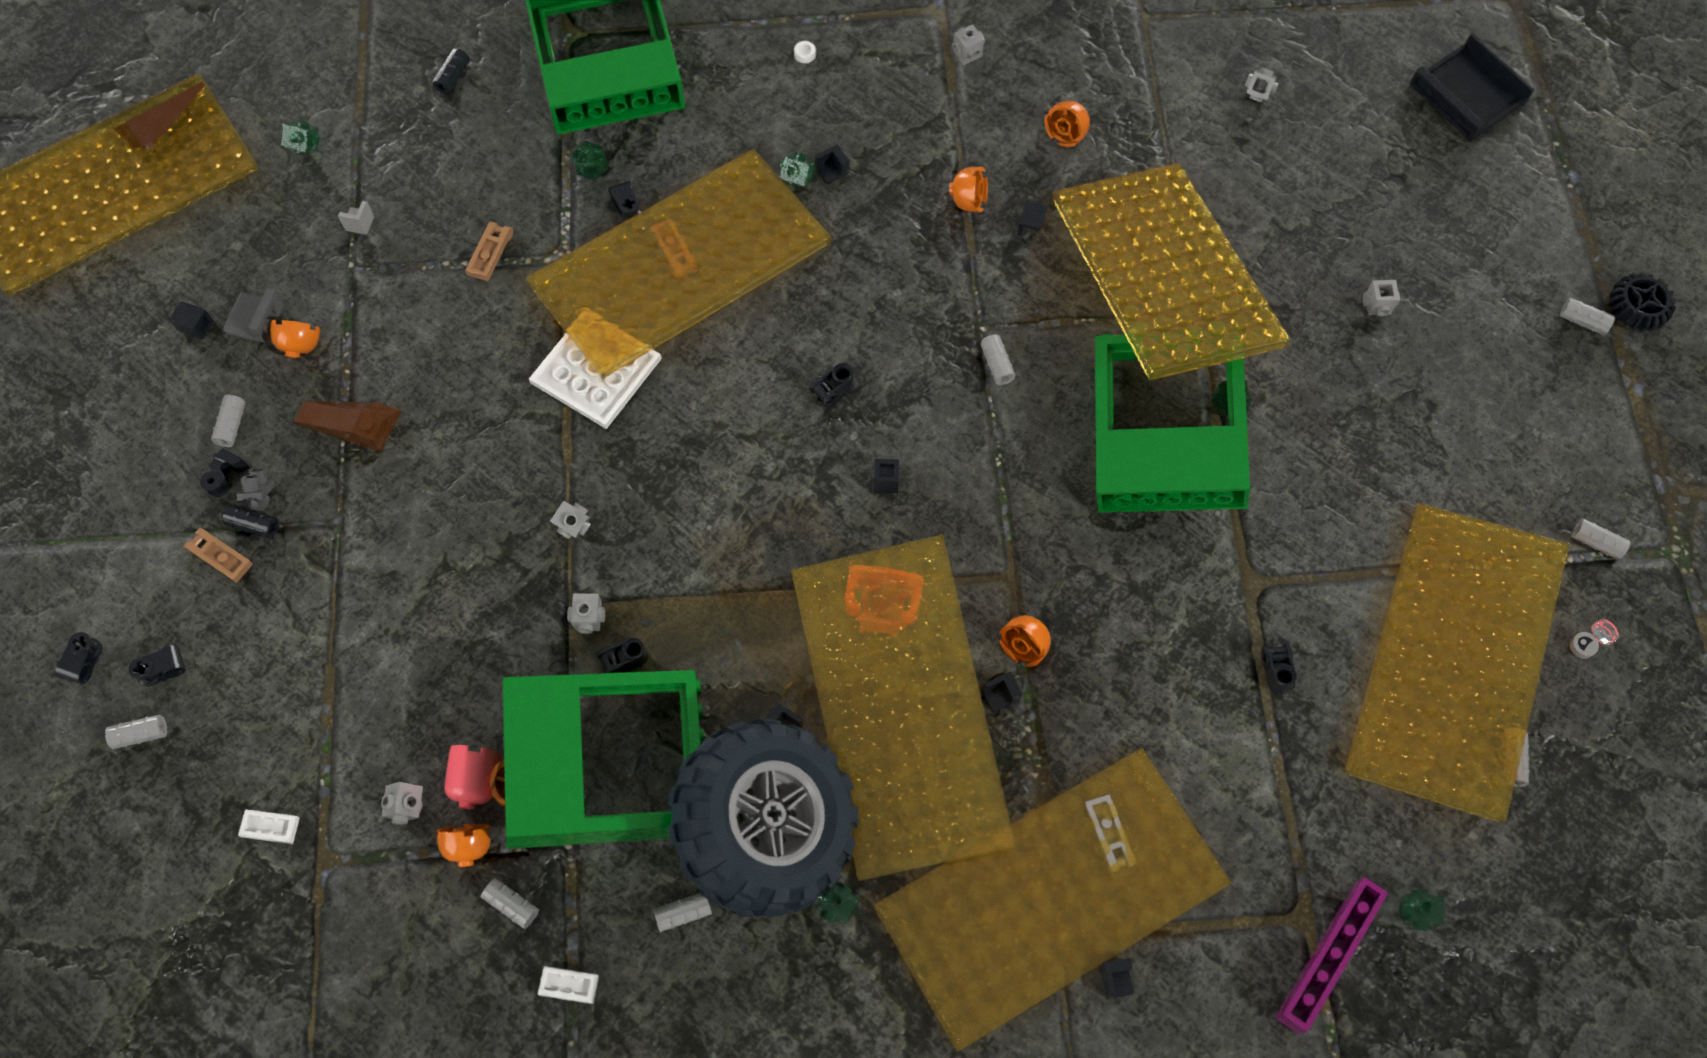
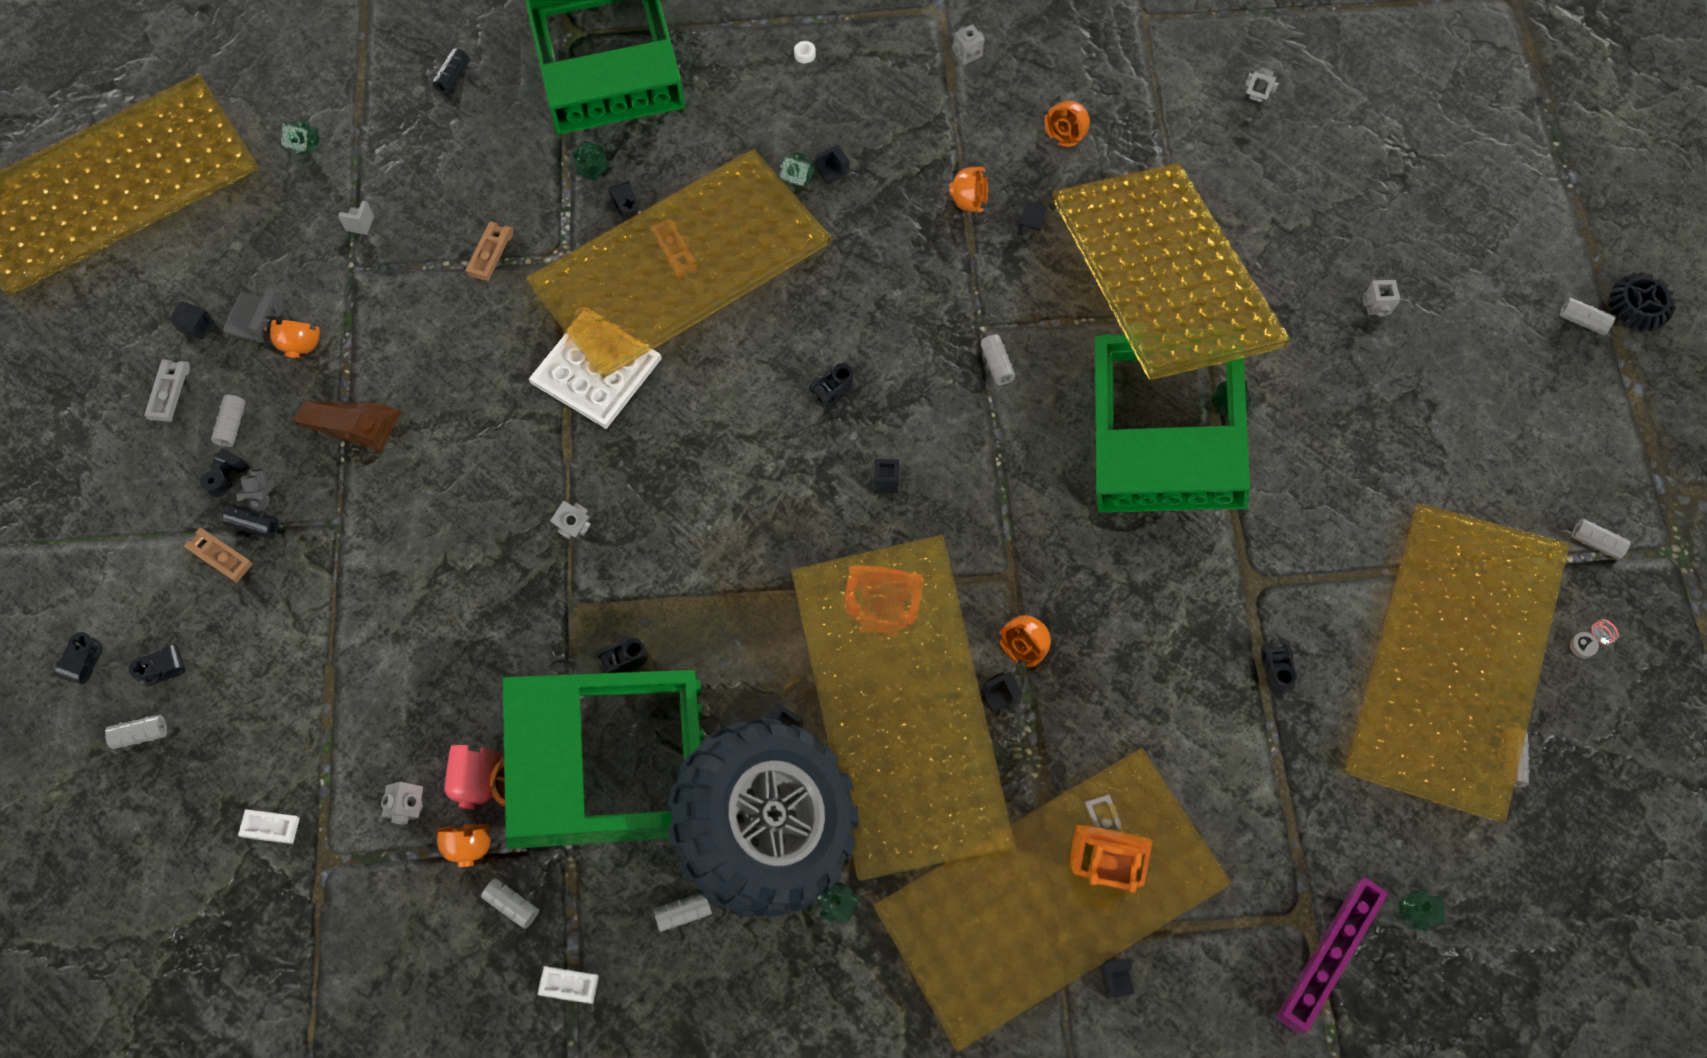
reddish brown wedge [113,81,205,150] -> none
light grey brick [567,593,605,634] -> none
black panel [1410,33,1535,141] -> none
none -> light grey plate [144,359,190,422]
none -> orange piece [1070,825,1153,893]

